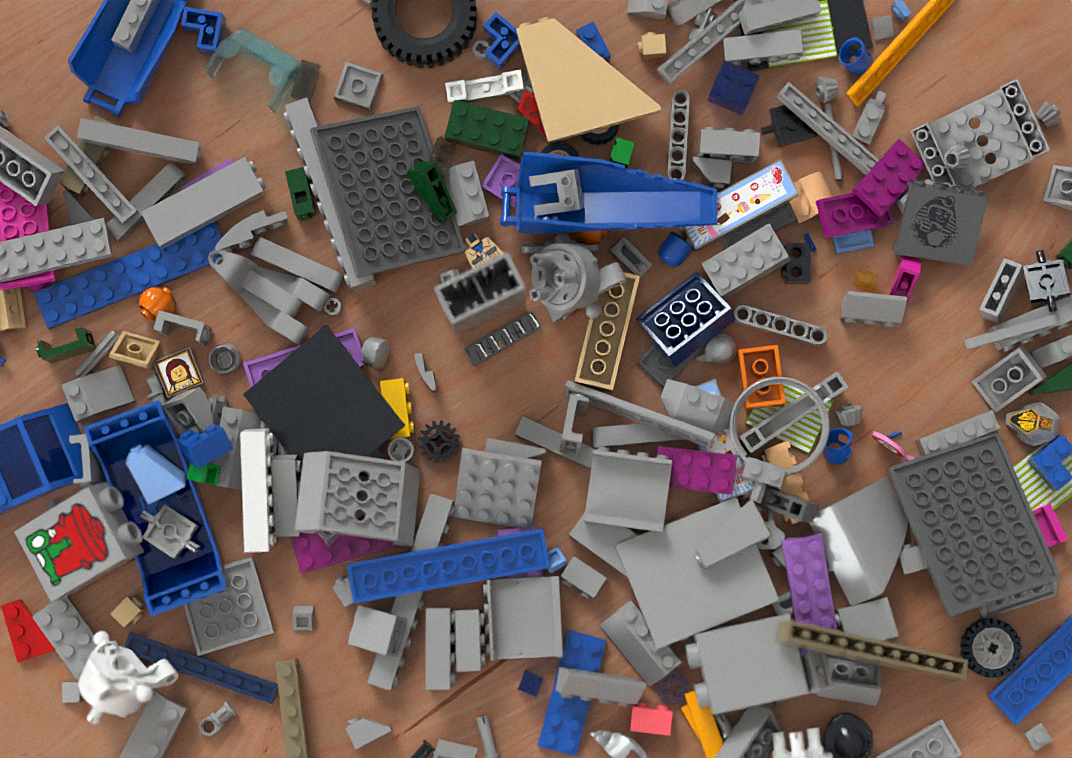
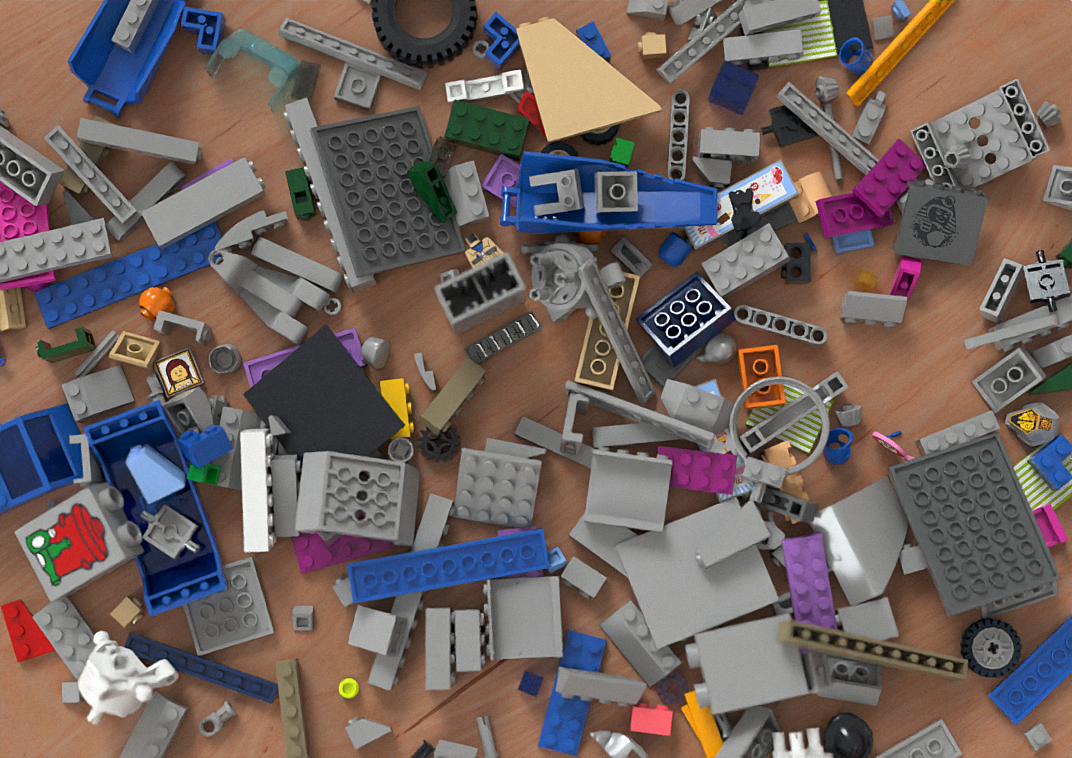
none -> light grey slope [269,415,291,436]
none -> light grey tile [278,18,428,90]
none -> neon yellow plate [339,678,359,698]
none -> dark tan brick [419,357,486,435]
none -> light grey tile [577,259,656,403]
none -> light grey slope [594,171,638,213]
none -> black animal [729,188,761,240]

